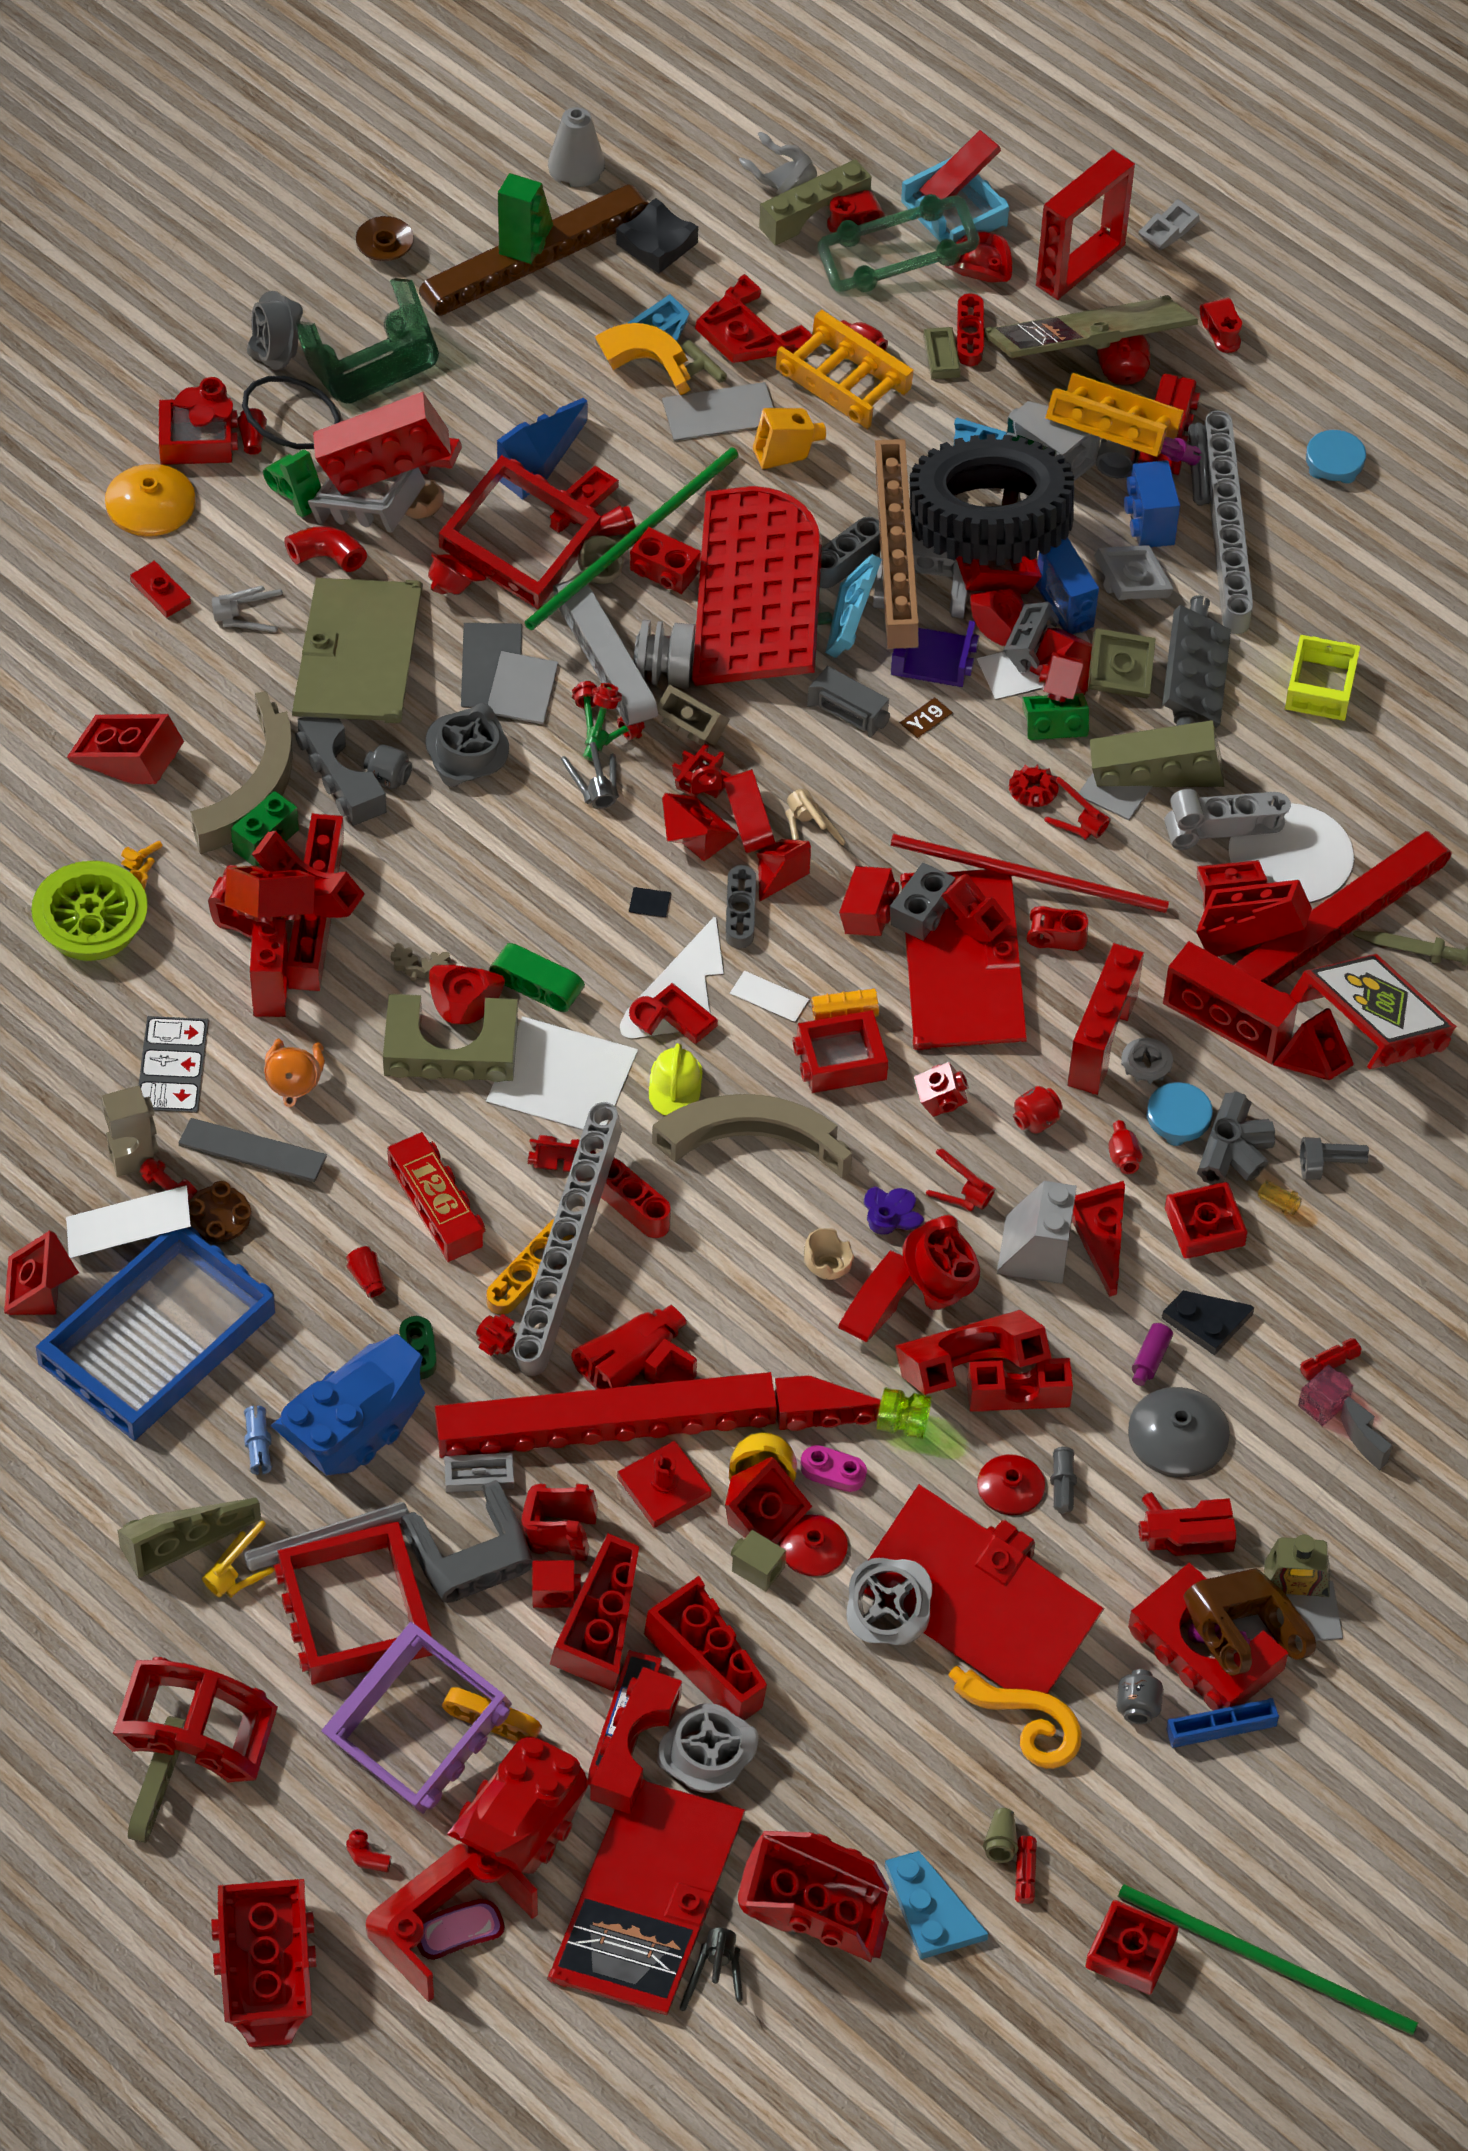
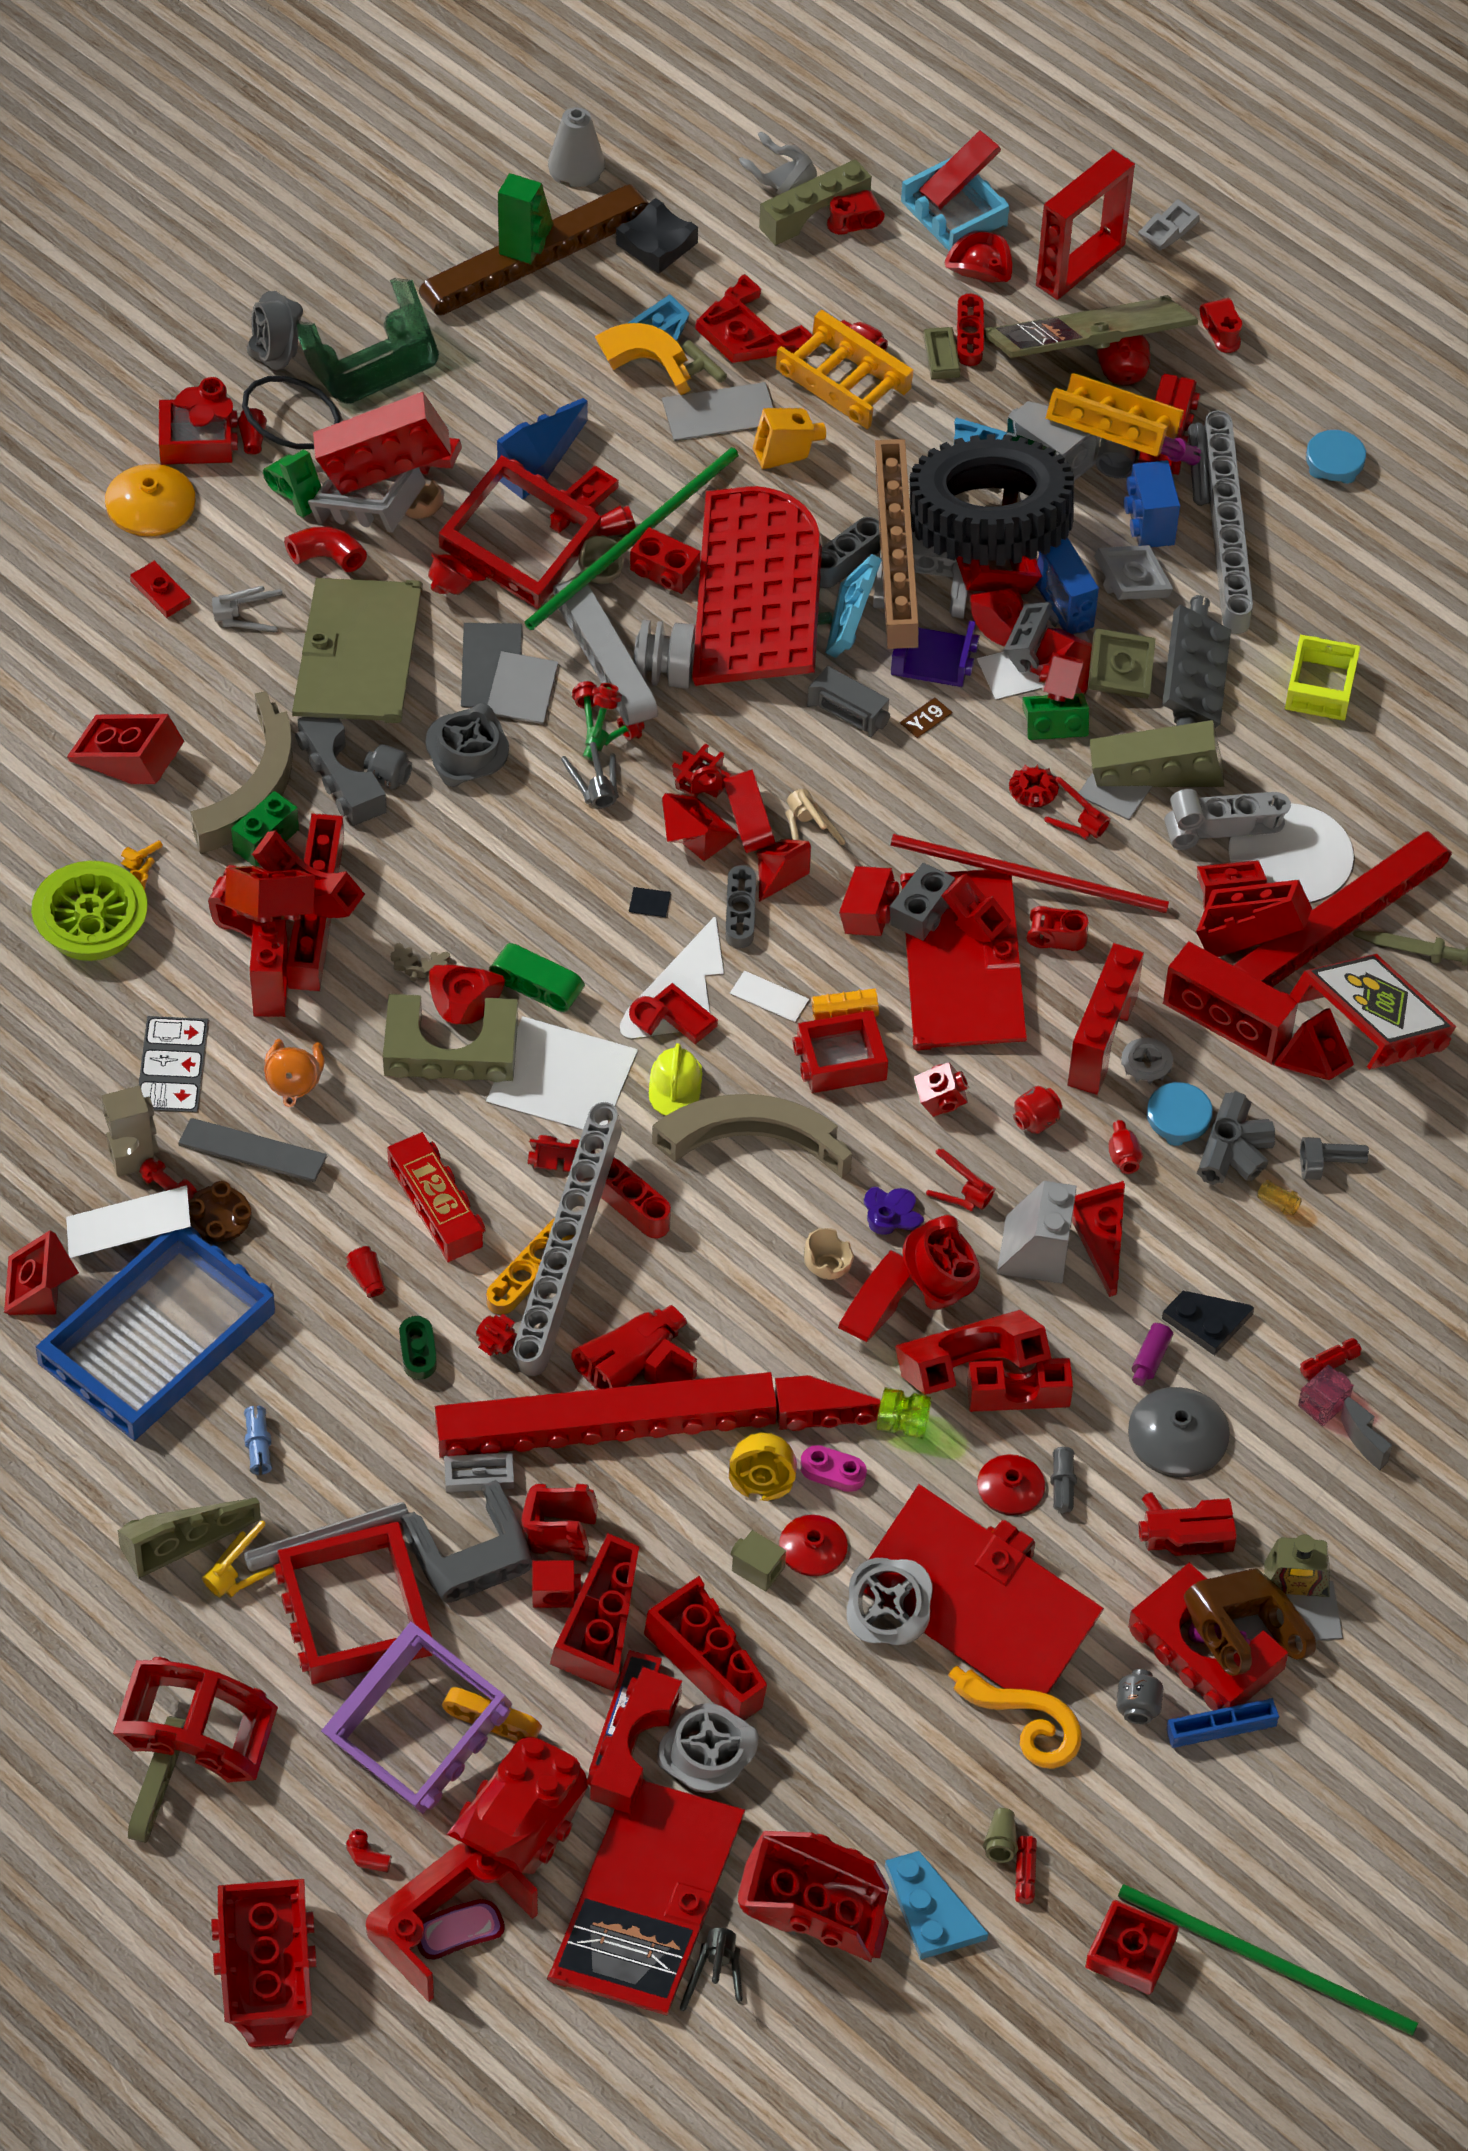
blue slope [270,1334,425,1476] -> none
reddish brown dish [356,216,414,261] -> none
red tile [617,1440,712,1528] -> none
dark tan brick [657,685,730,746] -> none
red slope [725,1457,812,1544] -> none
clear green bar [817,194,980,292] -> none
red brick [1165,1182,1248,1259] -> none

